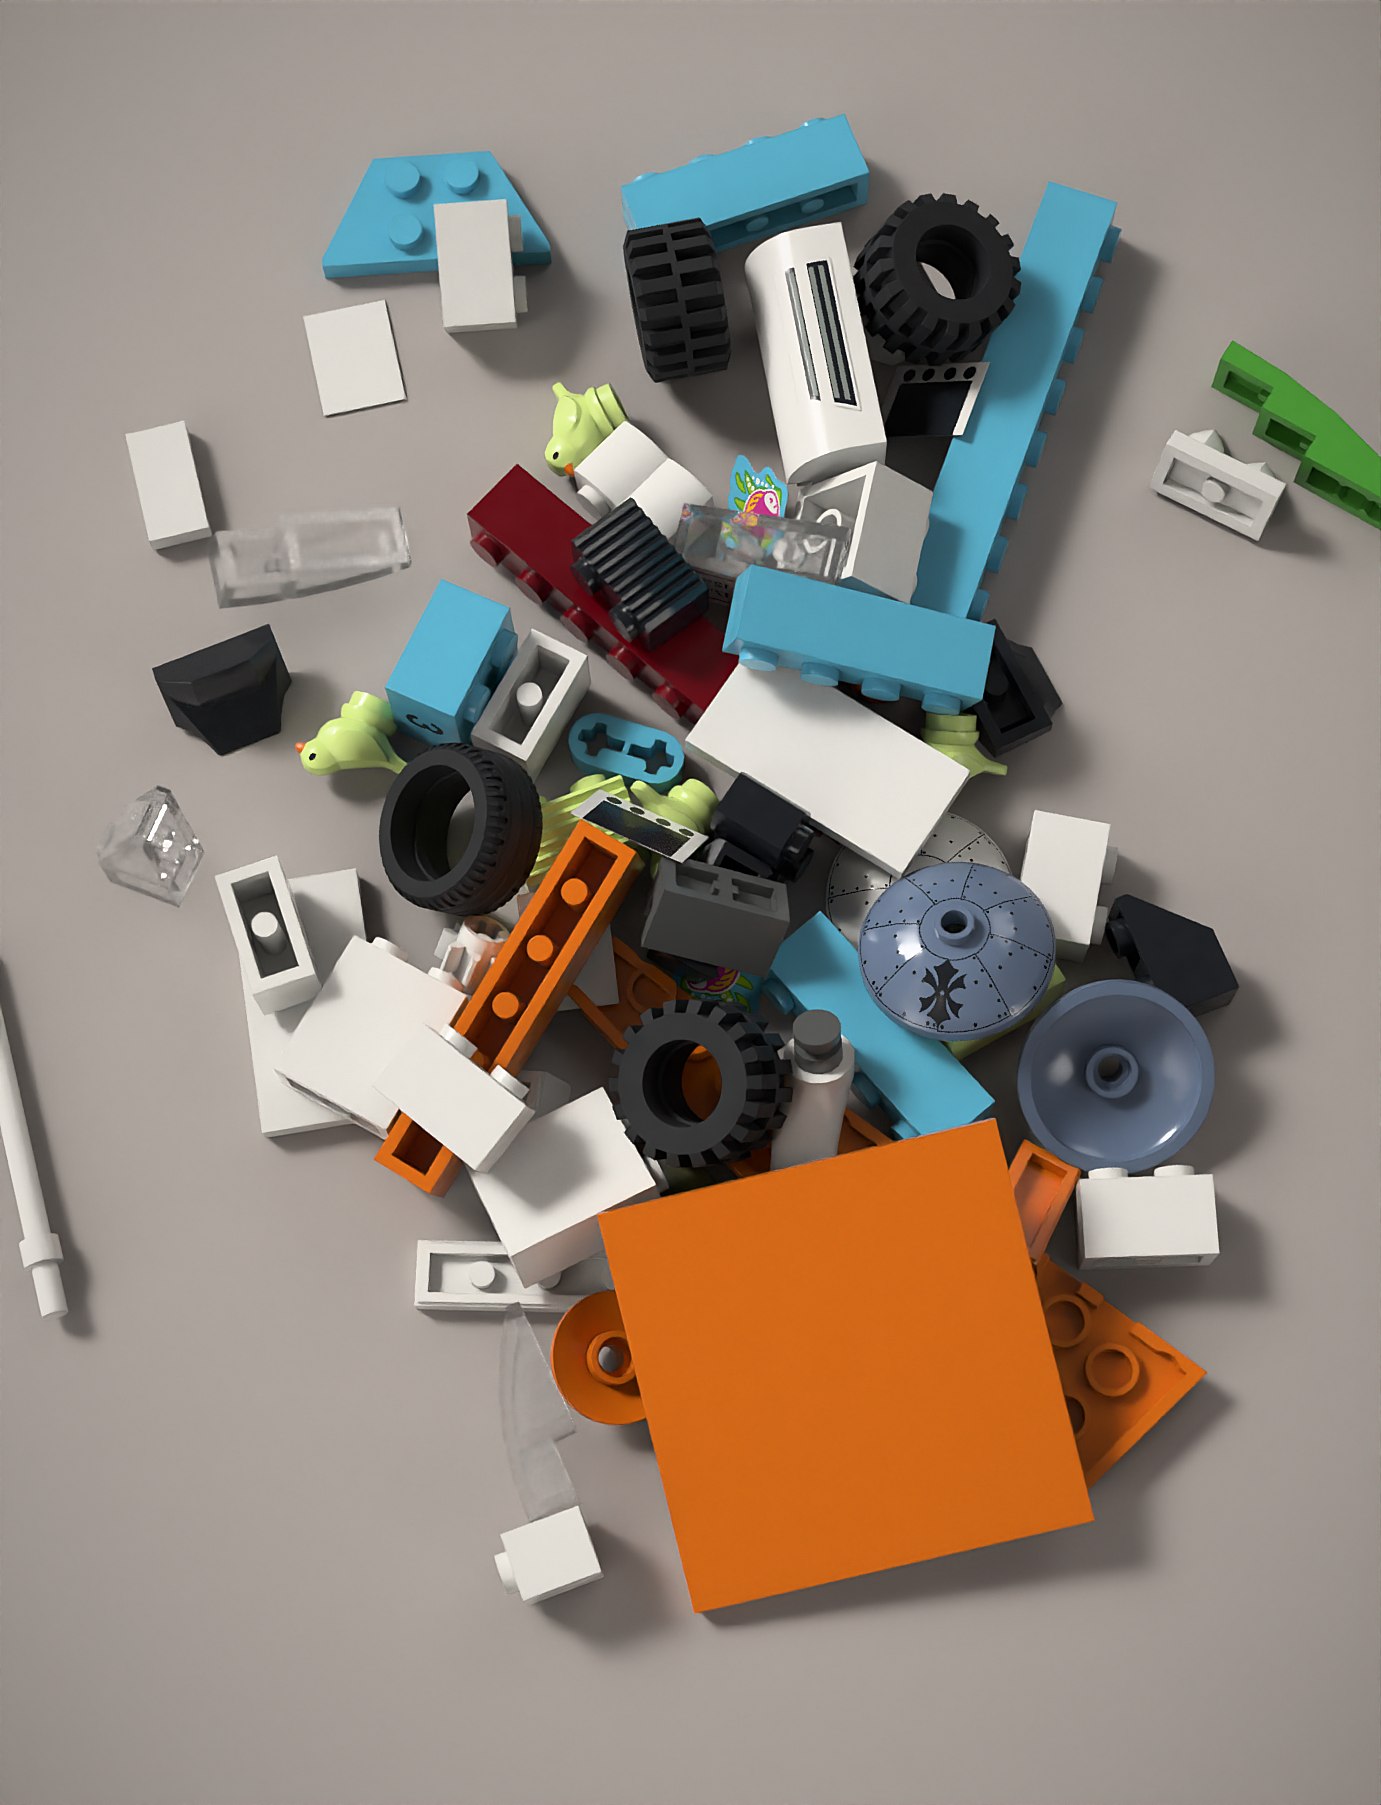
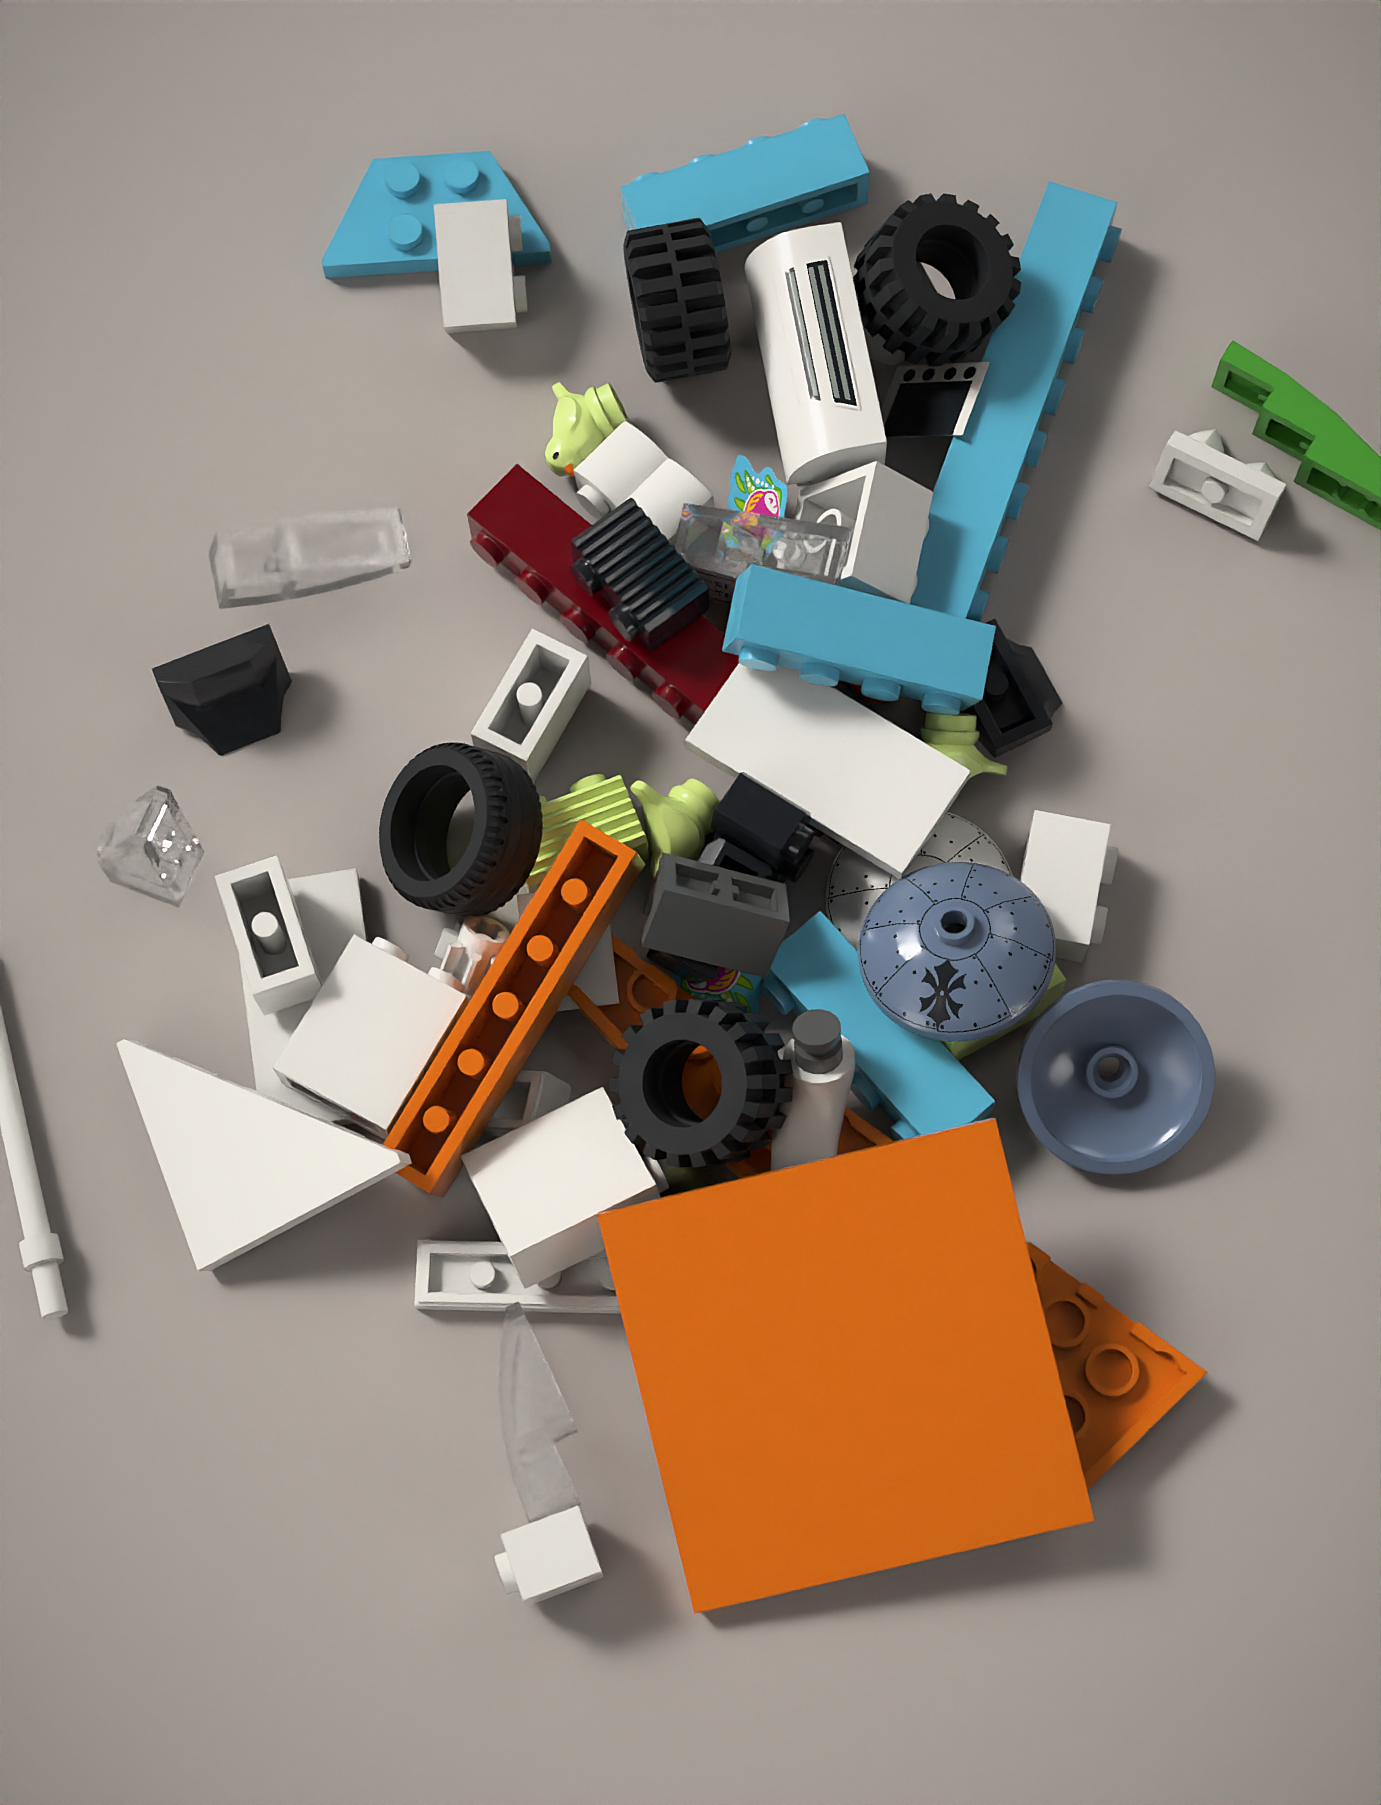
white tile [125,420,212,550] -> none
yellowish green animal [295,691,408,776] -> none
white sticker [303,300,406,416] -> none
white brick [371,1022,536,1174] -> none
medium azure brick [385,579,518,746] -> none
orange dish [550,1290,646,1425] -> none
medium azure beam [568,713,685,794] -> none
black sticker [570,789,709,863] -> none
orange tile [1008,1139,1083,1271] -> none
white brick [1073,1165,1220,1270] -> none
black slope [1105,894,1240,1018] -> none
none -> white tile [116,1039,412,1271]

